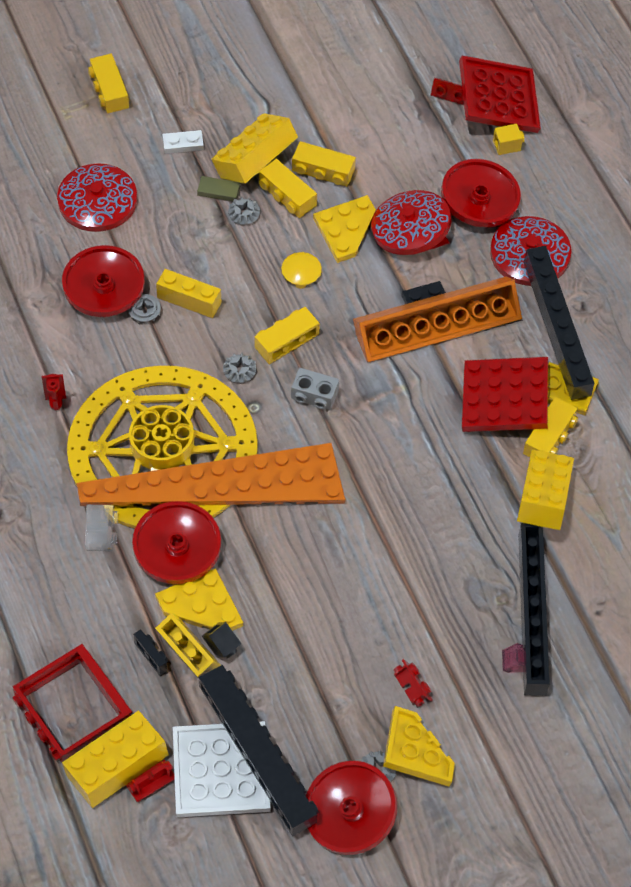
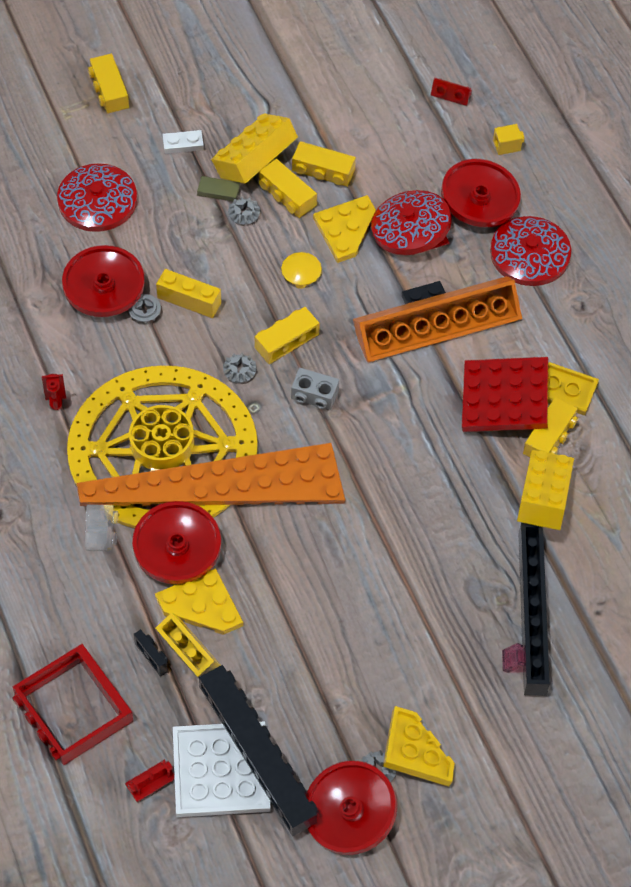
yellow brick [62,710,169,808] -> none
black brick [202,622,242,658] -> none
red hinge [394,659,433,707] -> none
red plate [459,55,541,133] -> none
black brick [524,246,595,400] -> none

